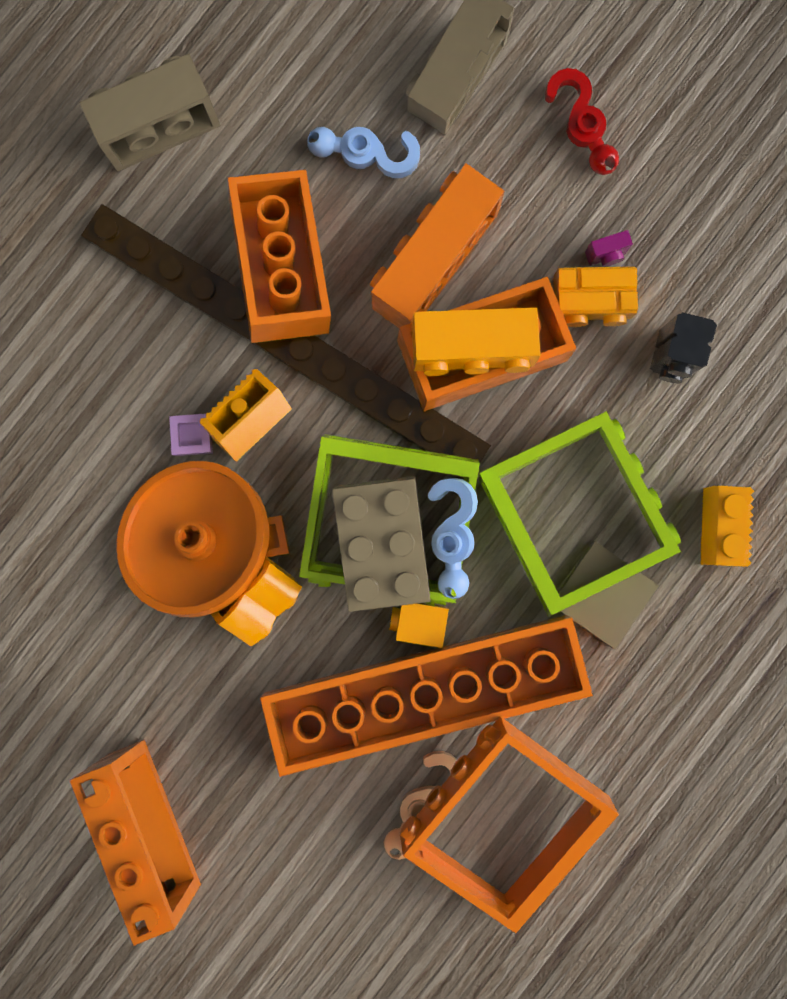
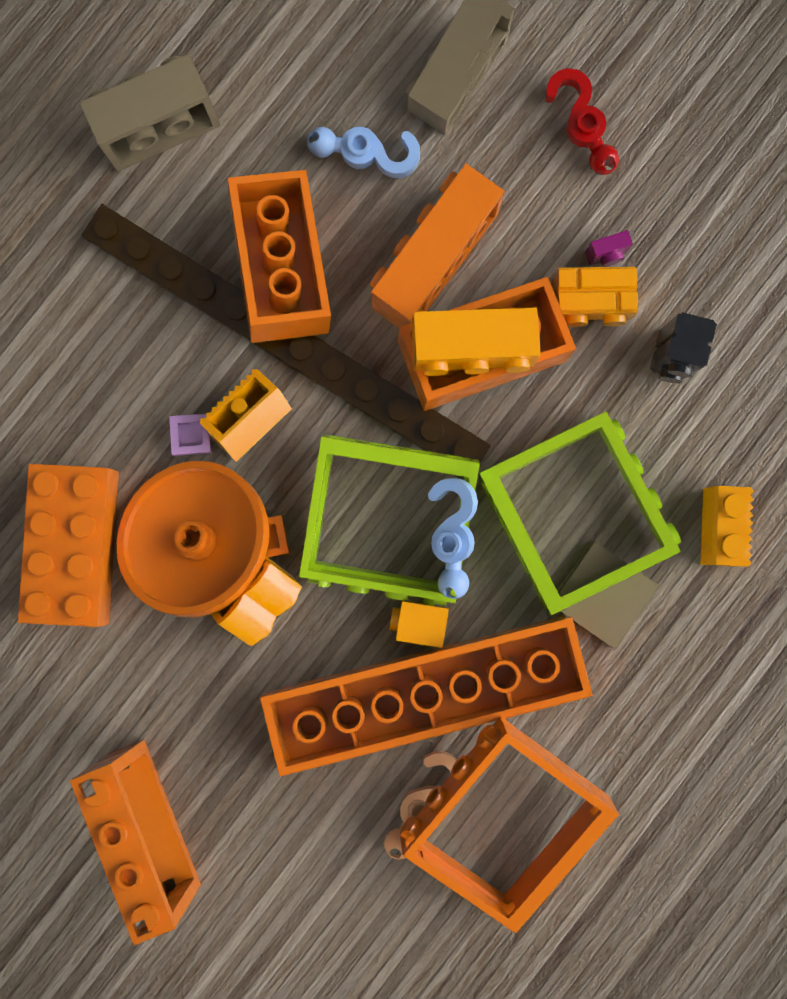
dark tan brick [332,476,430,612] -> none
none -> orange brick [18,464,119,627]

